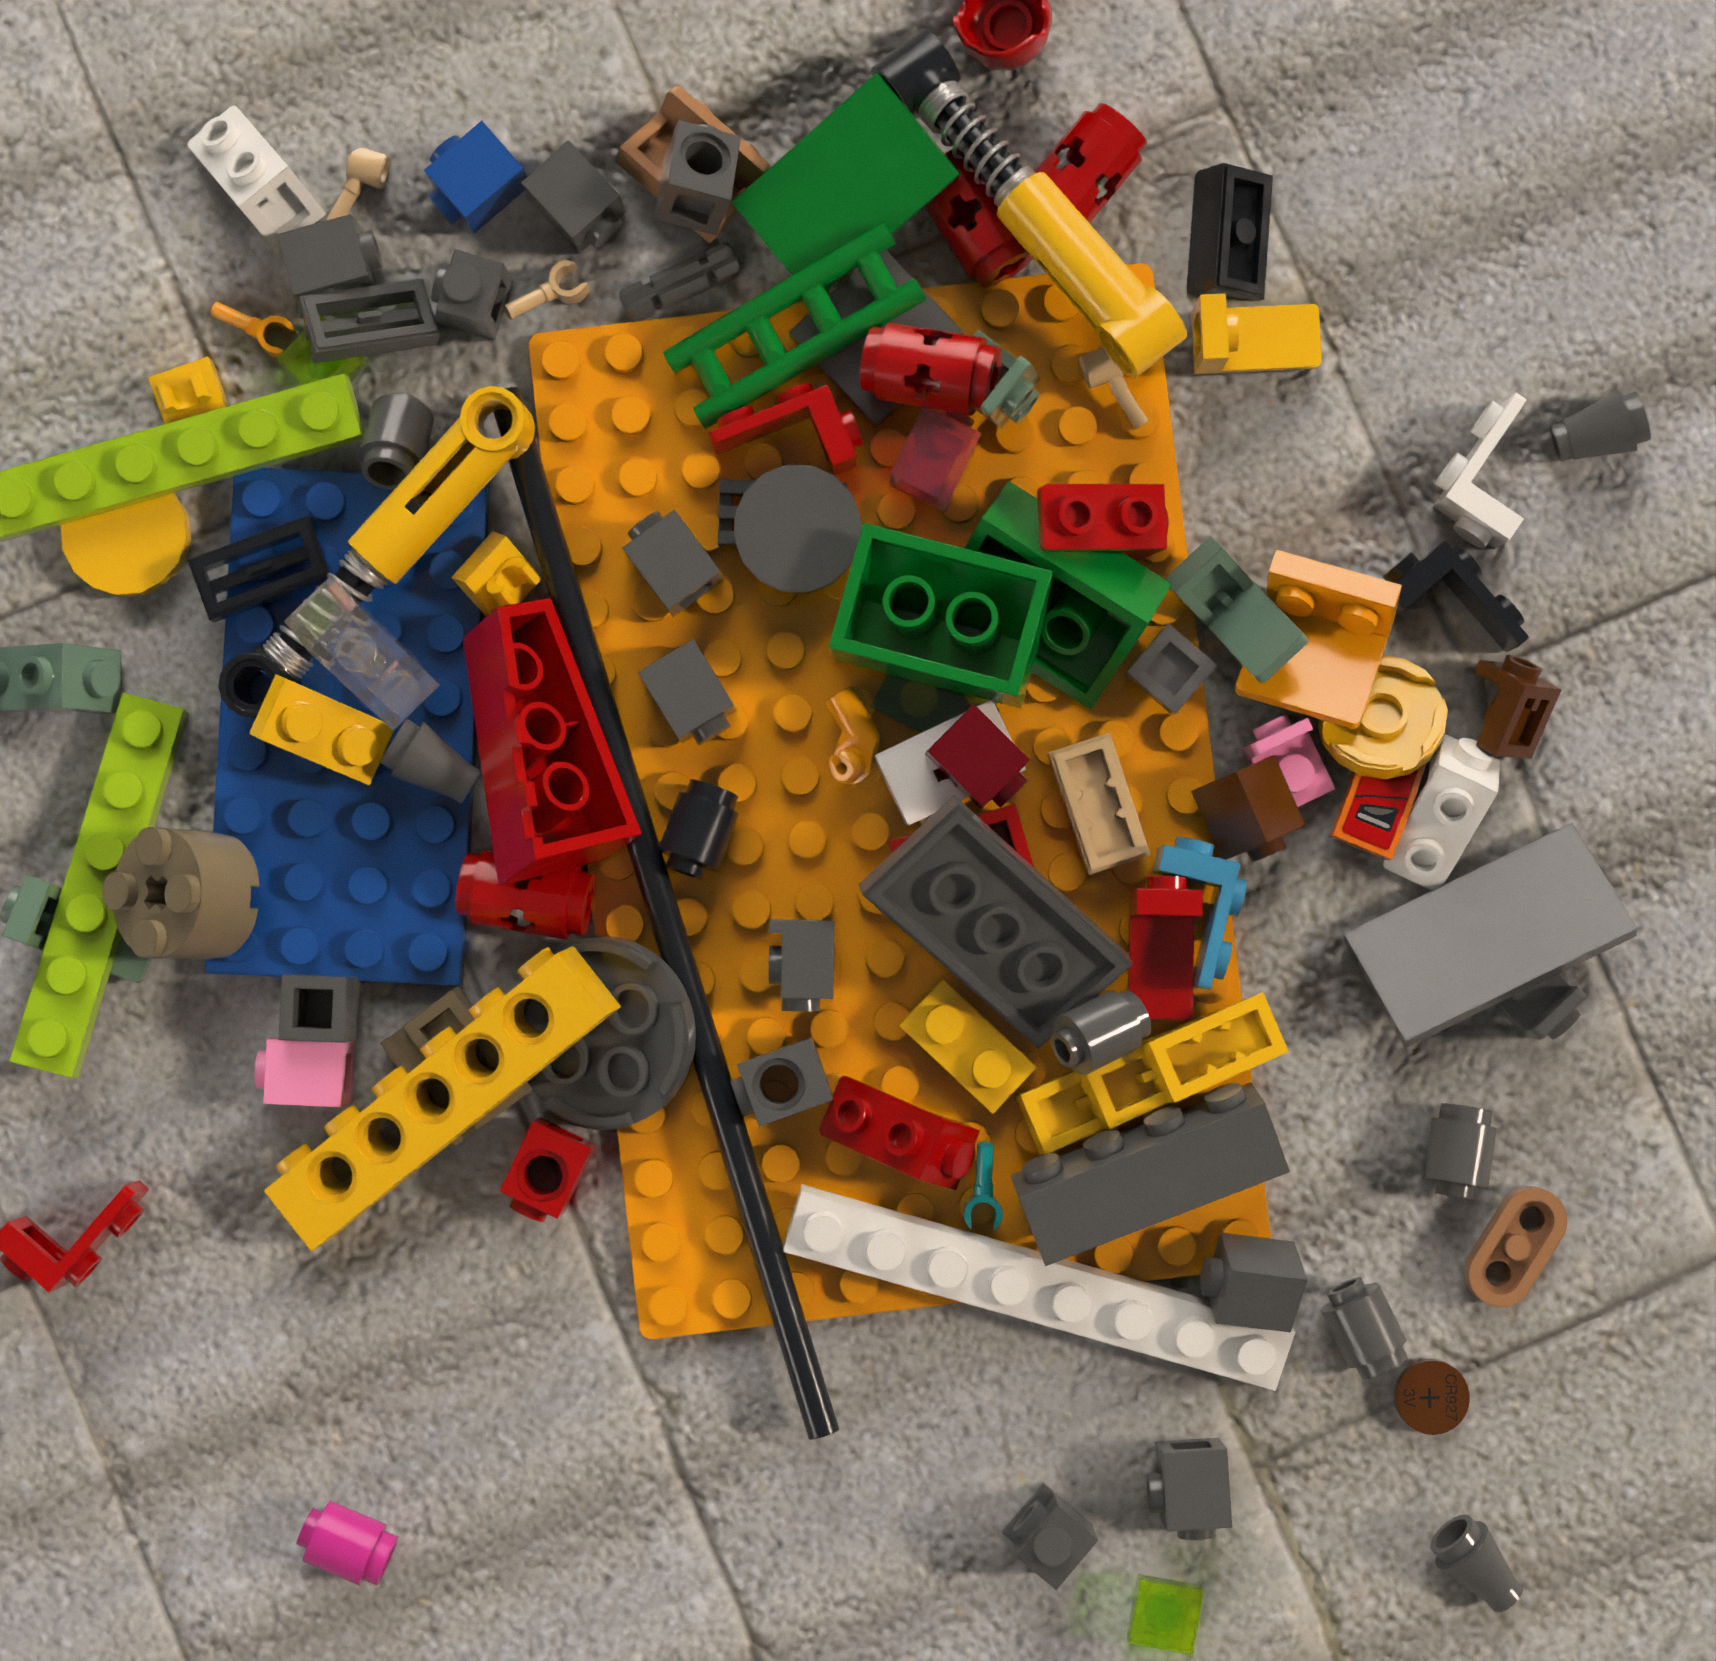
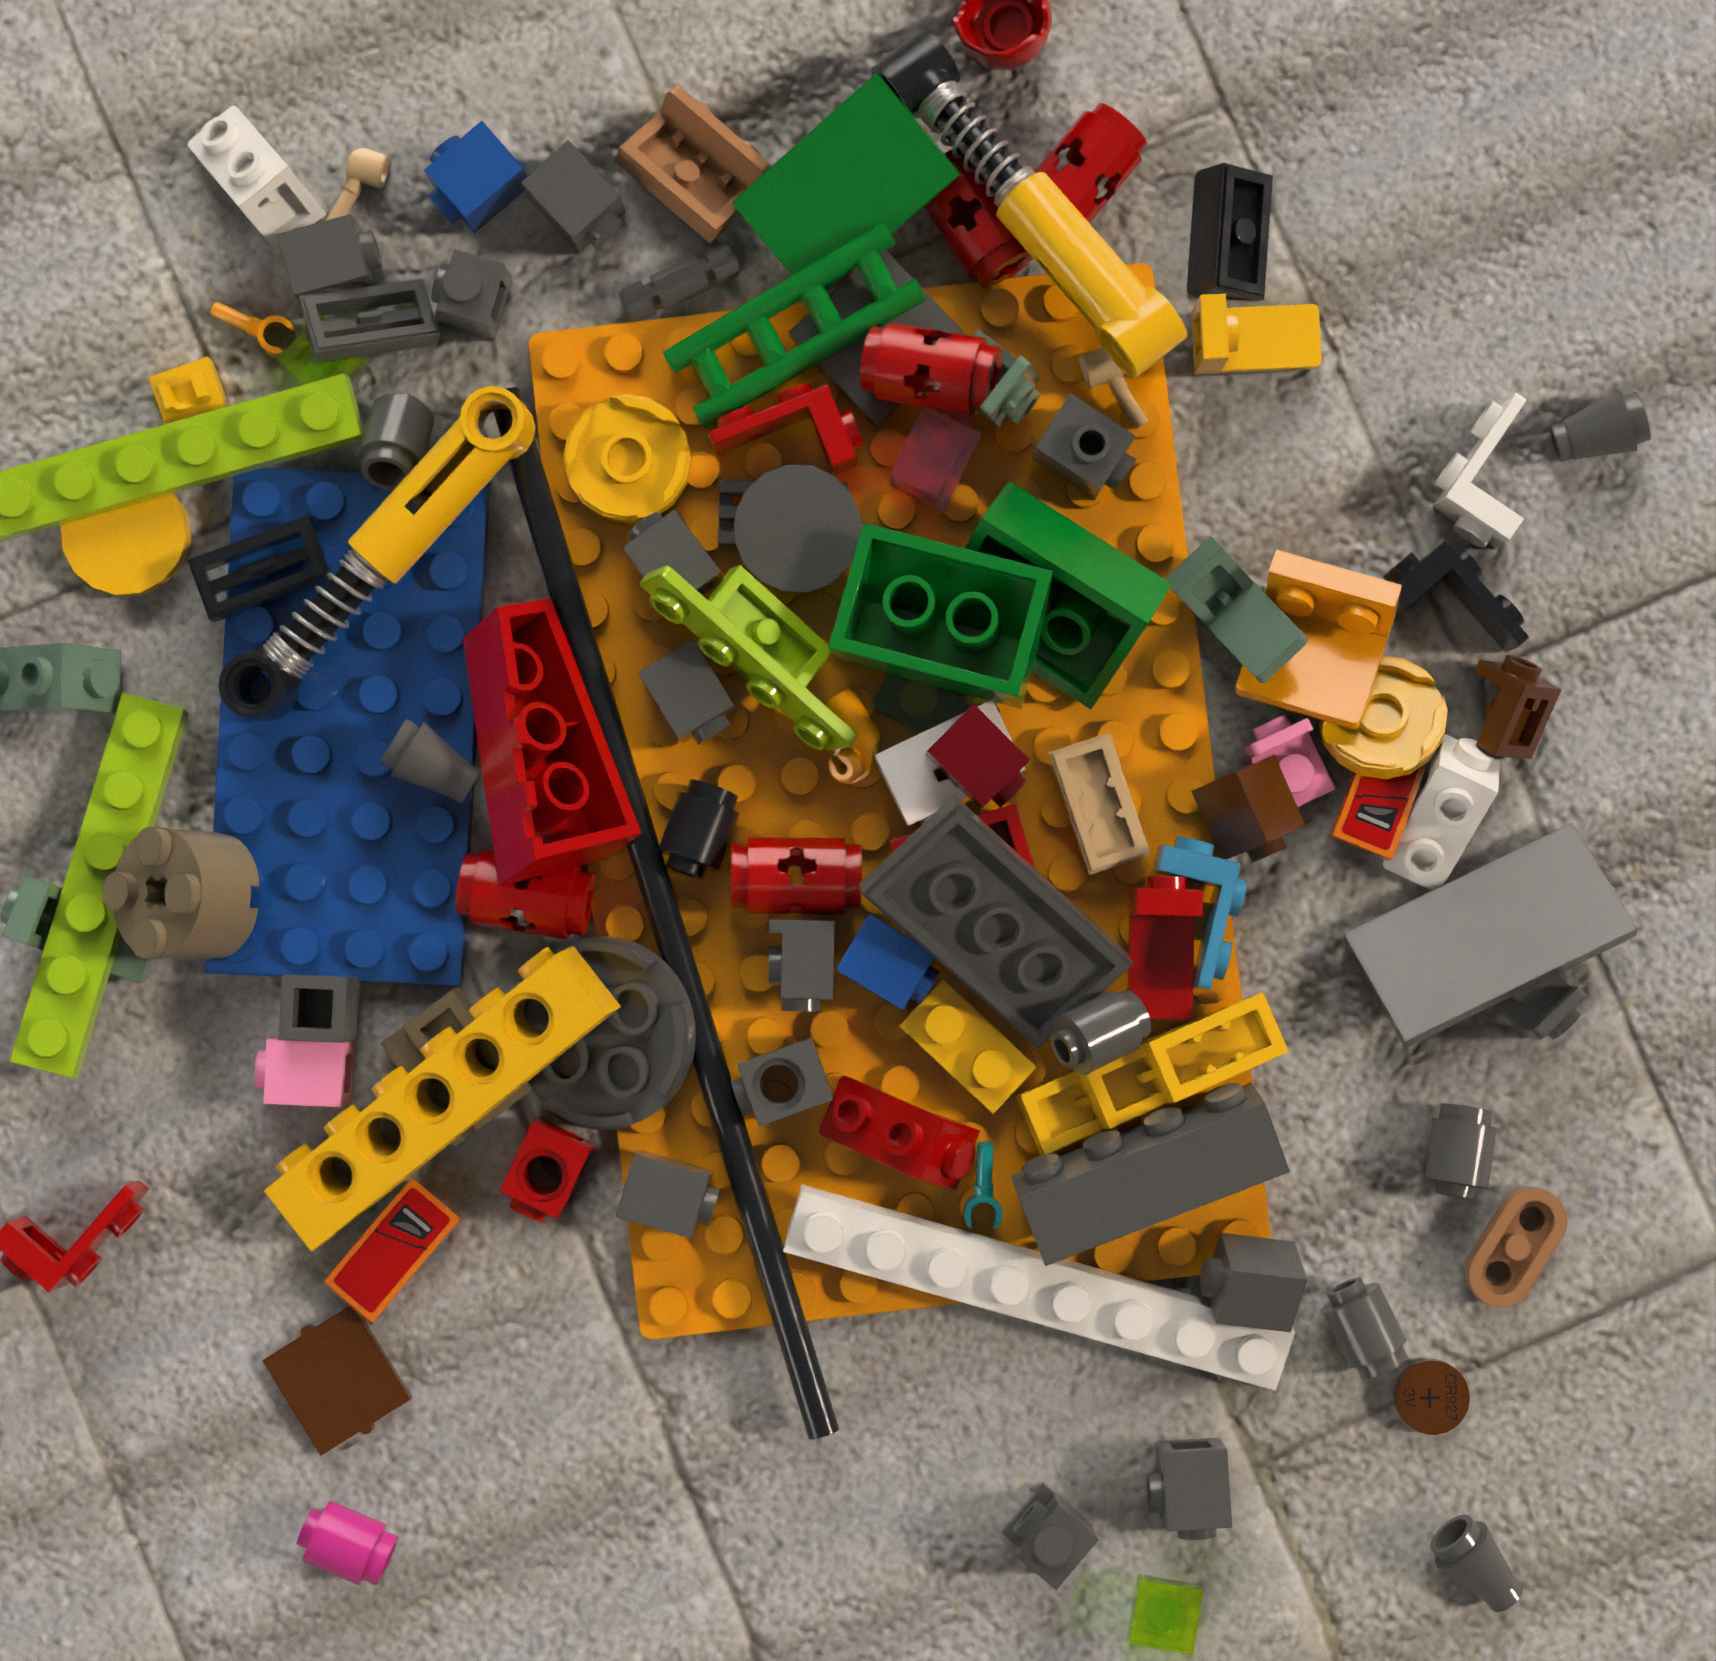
yellow plate [249,674,396,786] -> none
clear brick [284,576,440,730] -> none
yellow tile [451,531,542,617] -> none
tan hand [503,260,589,320] -> none
dark grey brick [654,120,741,235] -> none
red bracket [1037,484,1169,560] -> none
flat silver plate [1124,623,1217,716] -> none
none -> reddish brown piece [262,1306,412,1456]
none -> slope [323,1178,461,1325]
none -> yellow tile [563,394,692,524]
none -> dark grey brick [616,1149,720,1239]
none -> lime bracket [639,565,858,751]
none -> red piece [731,837,862,915]
none -> blue brick [836,914,940,1010]
none -> dark grey brick [1031,393,1136,500]

